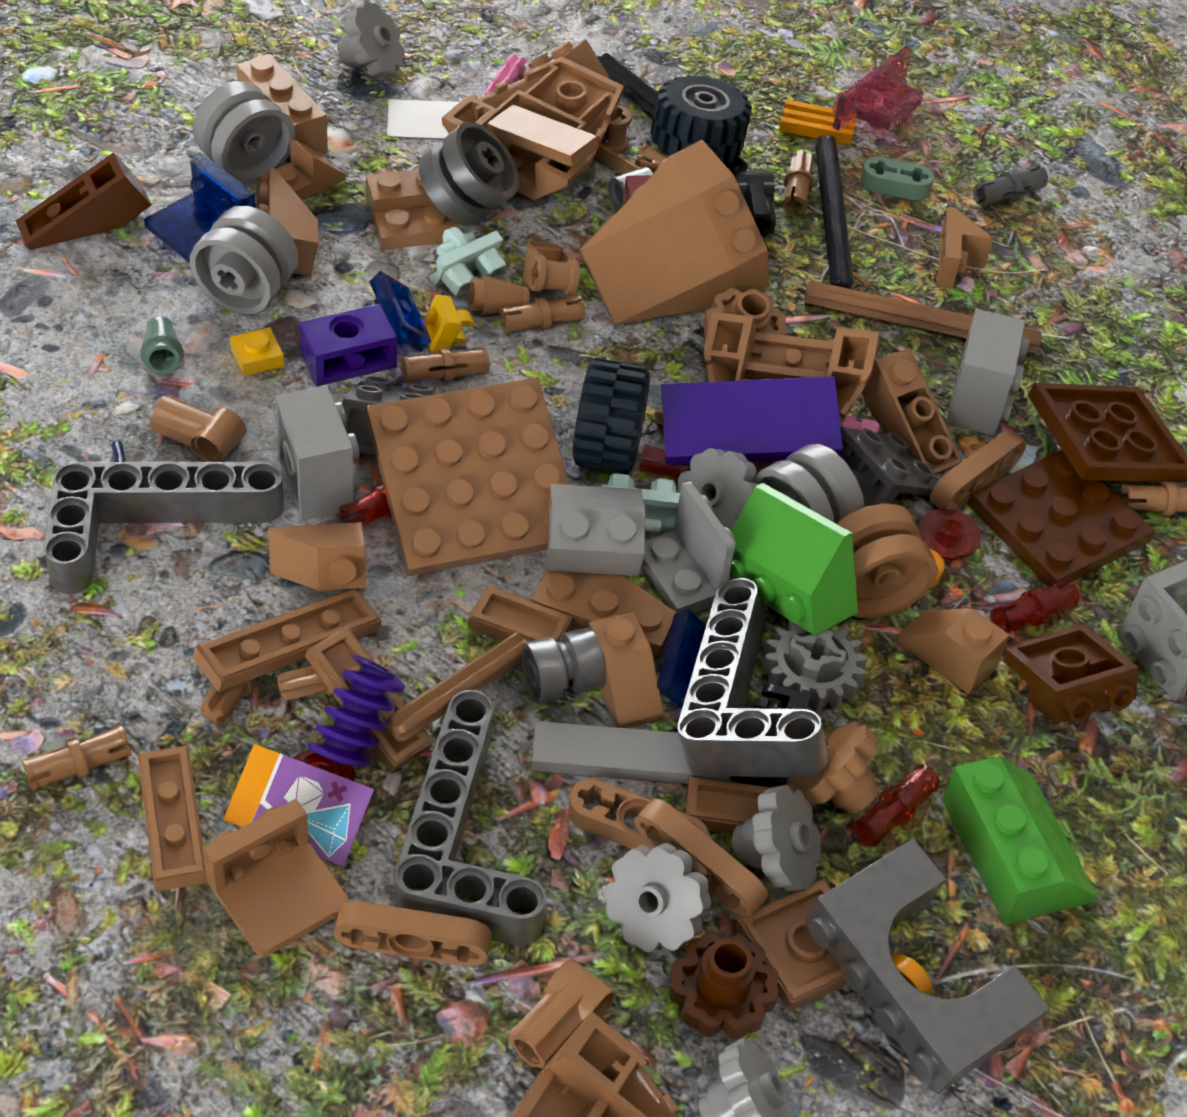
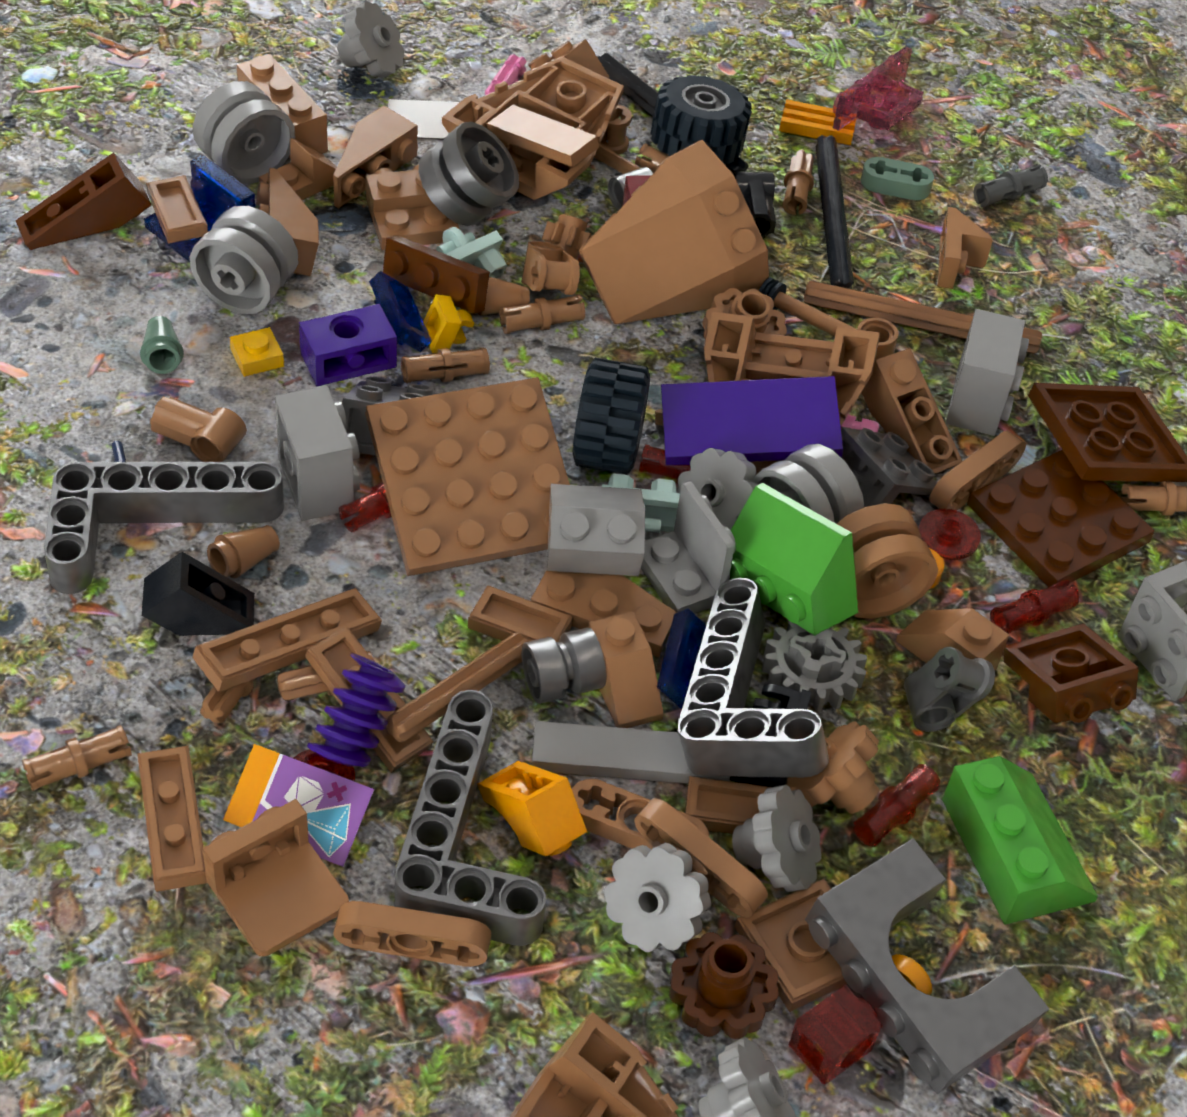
medium nougat slope [268,522,366,591] -> none
medium nougat piece [508,959,616,1069] -> none
none -> black slope [141,552,255,636]
none -> medium nougat tile [146,175,208,244]
none -> medium nougat cone [207,525,280,579]
none -> medium nougat slope [333,105,418,208]
none -> reddish brown plate [382,235,490,314]
none -> light orange arch [477,761,587,857]
none -> medium nougat gear [542,214,592,259]
none -> medium nougat piece [759,277,898,360]
none -> clear red brick [788,985,882,1086]
none -> flat silver piece [904,647,995,732]

